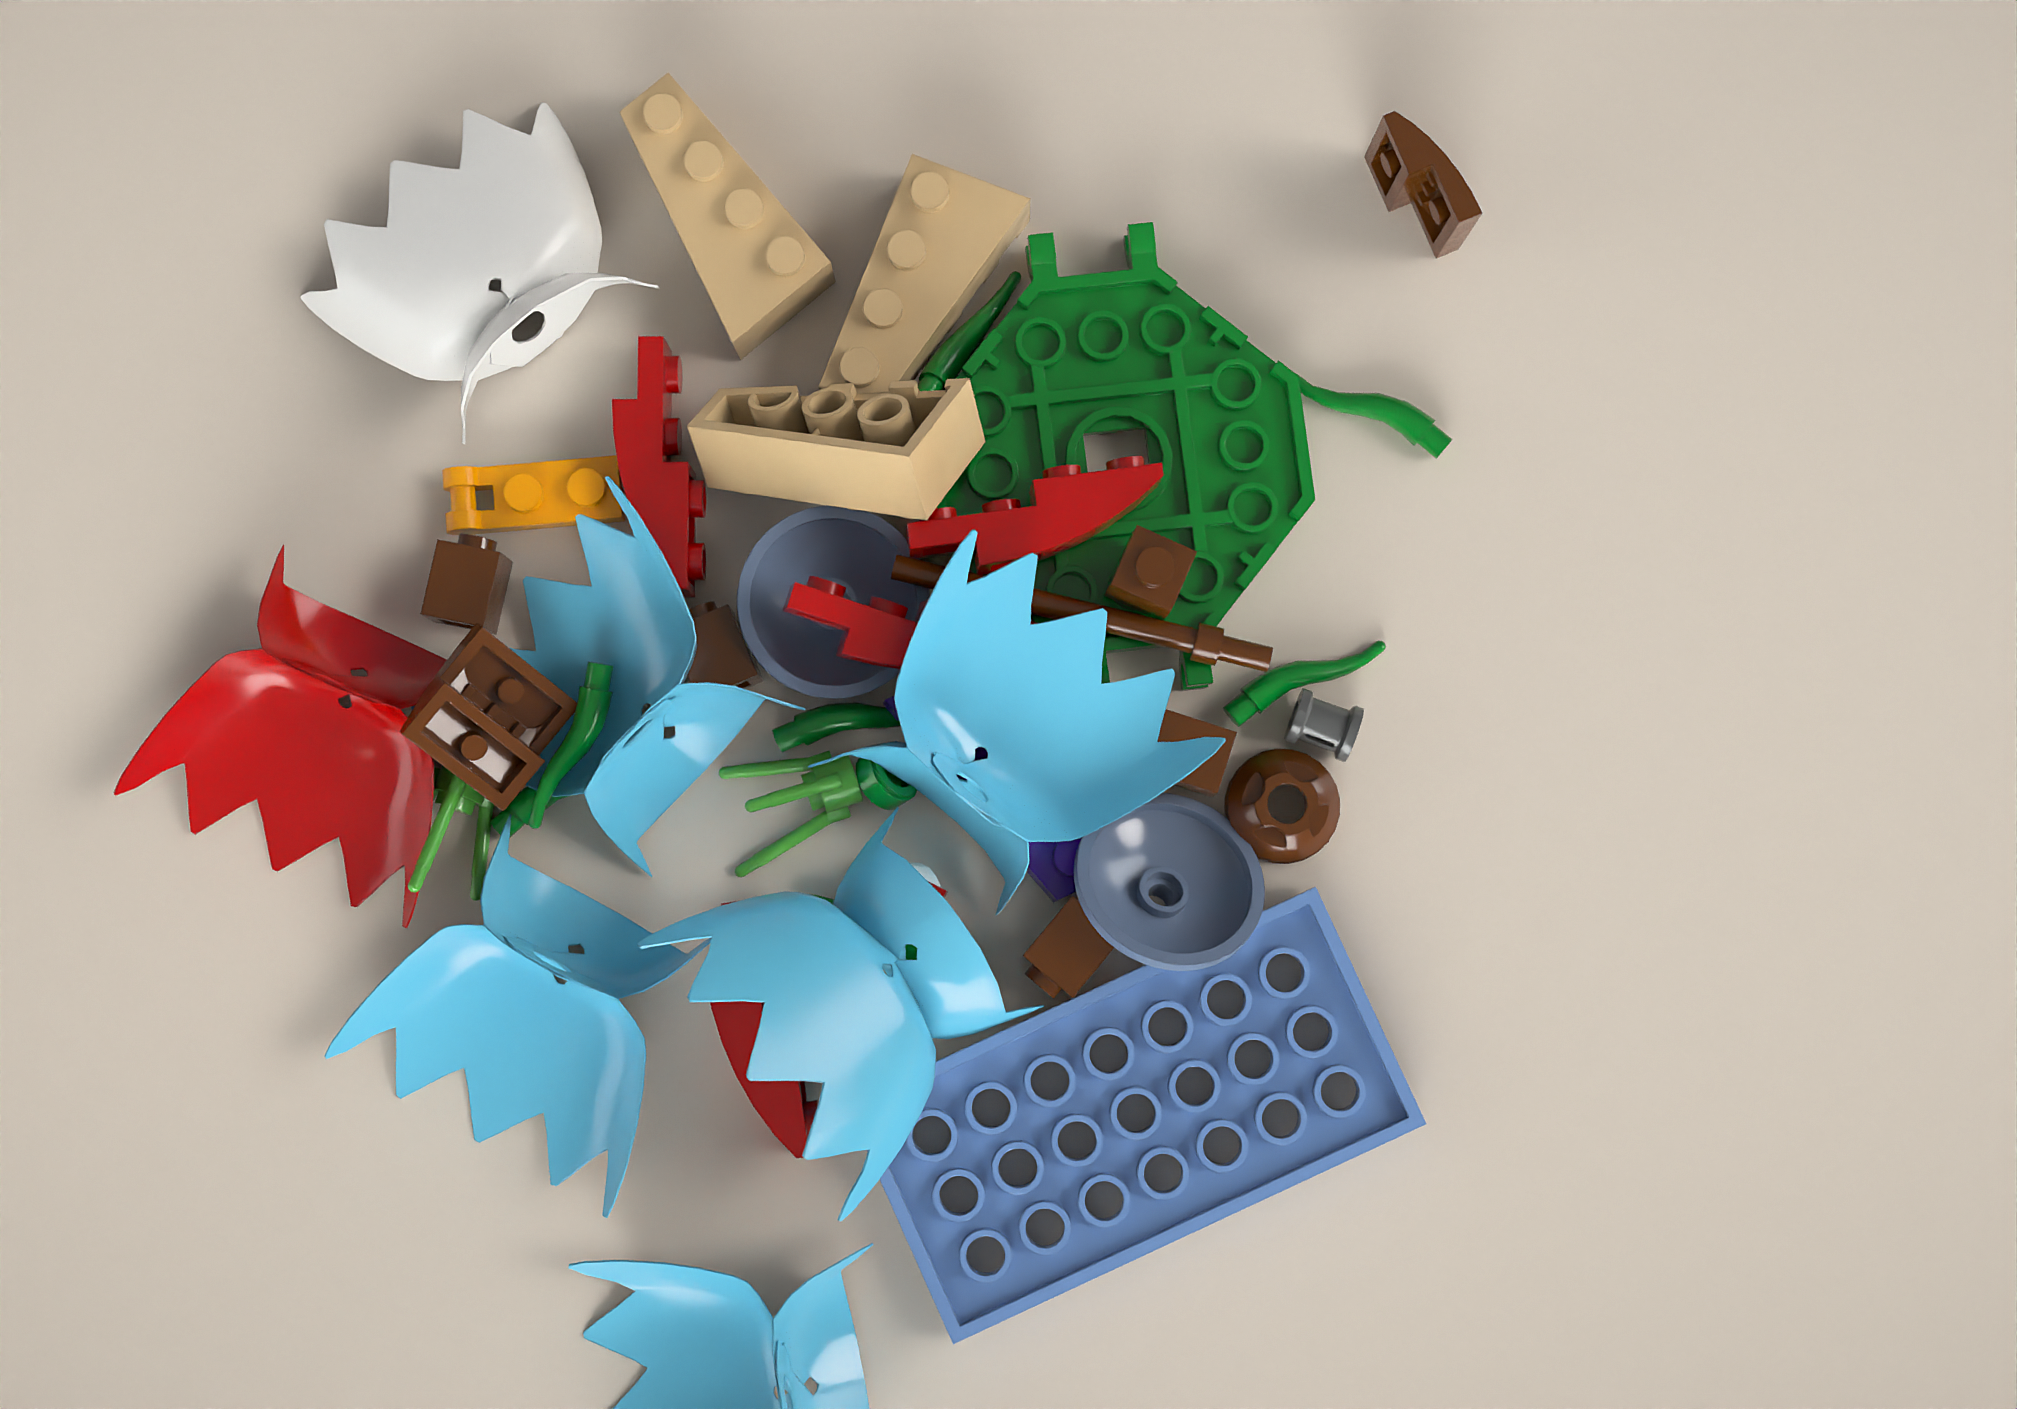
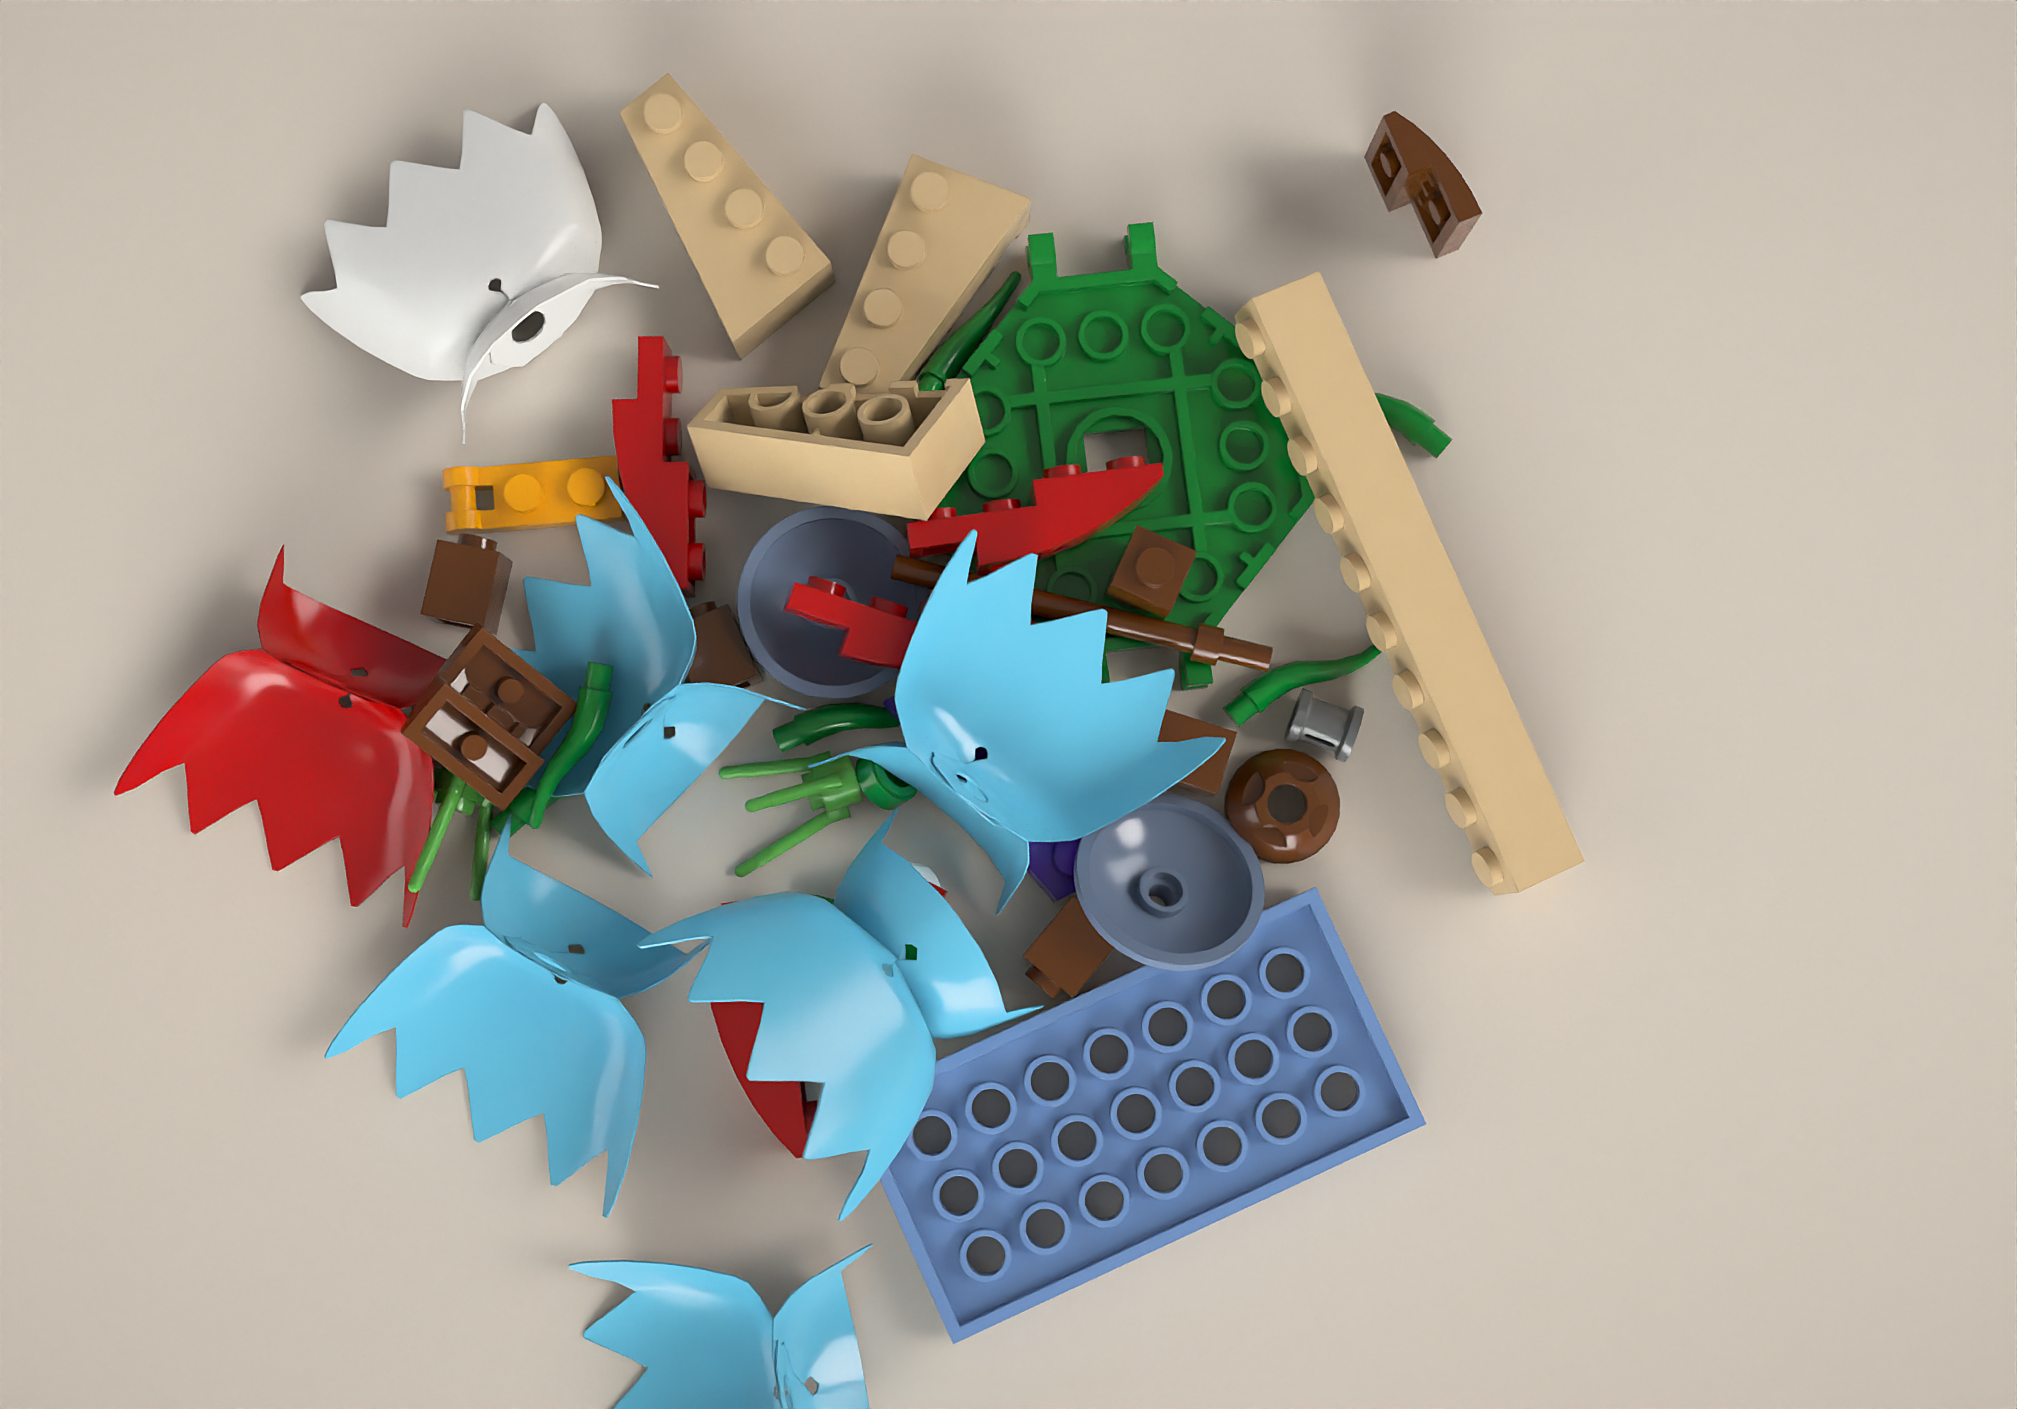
none -> tan brick [1234,271,1585,895]

